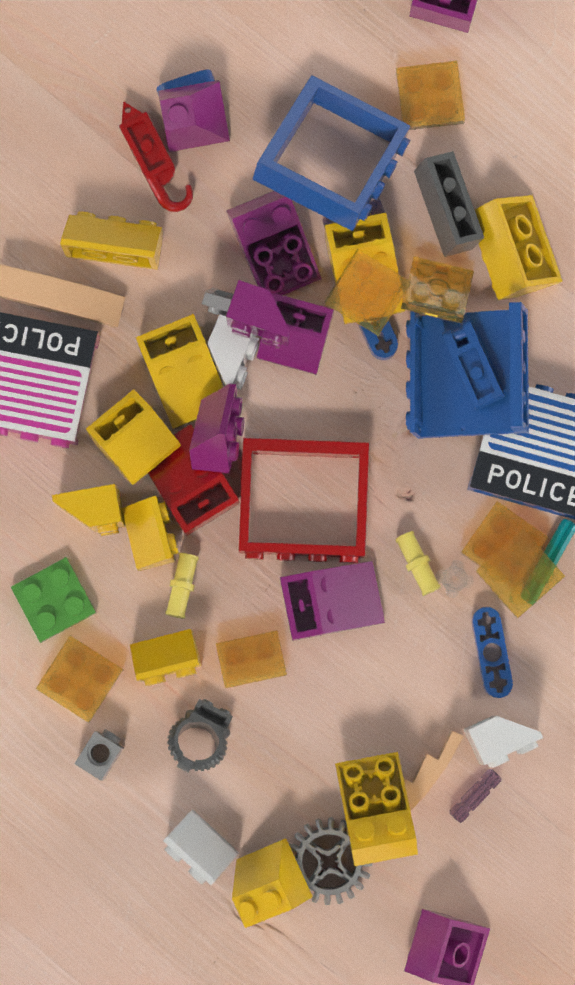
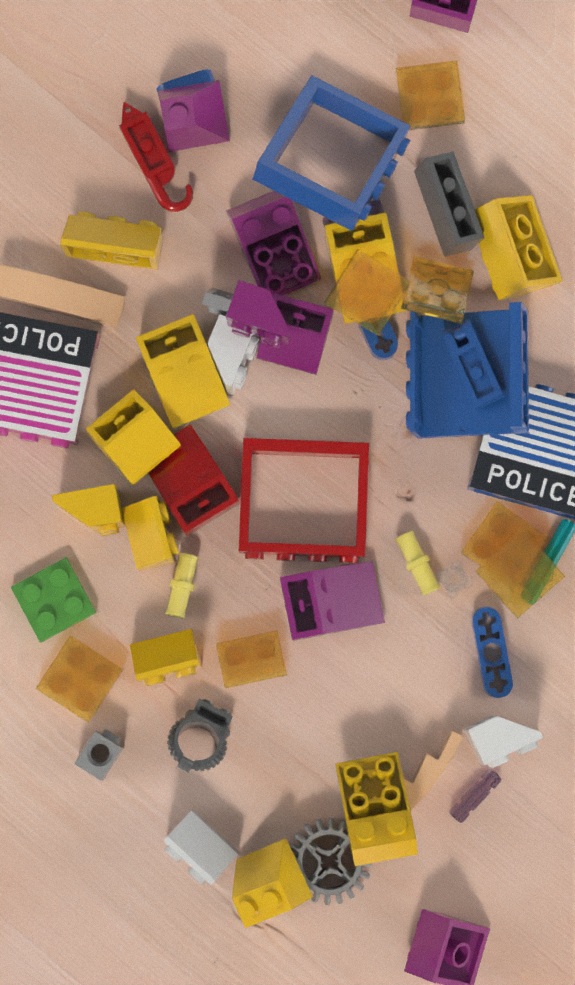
magenta slope [189,383,245,473] -> none

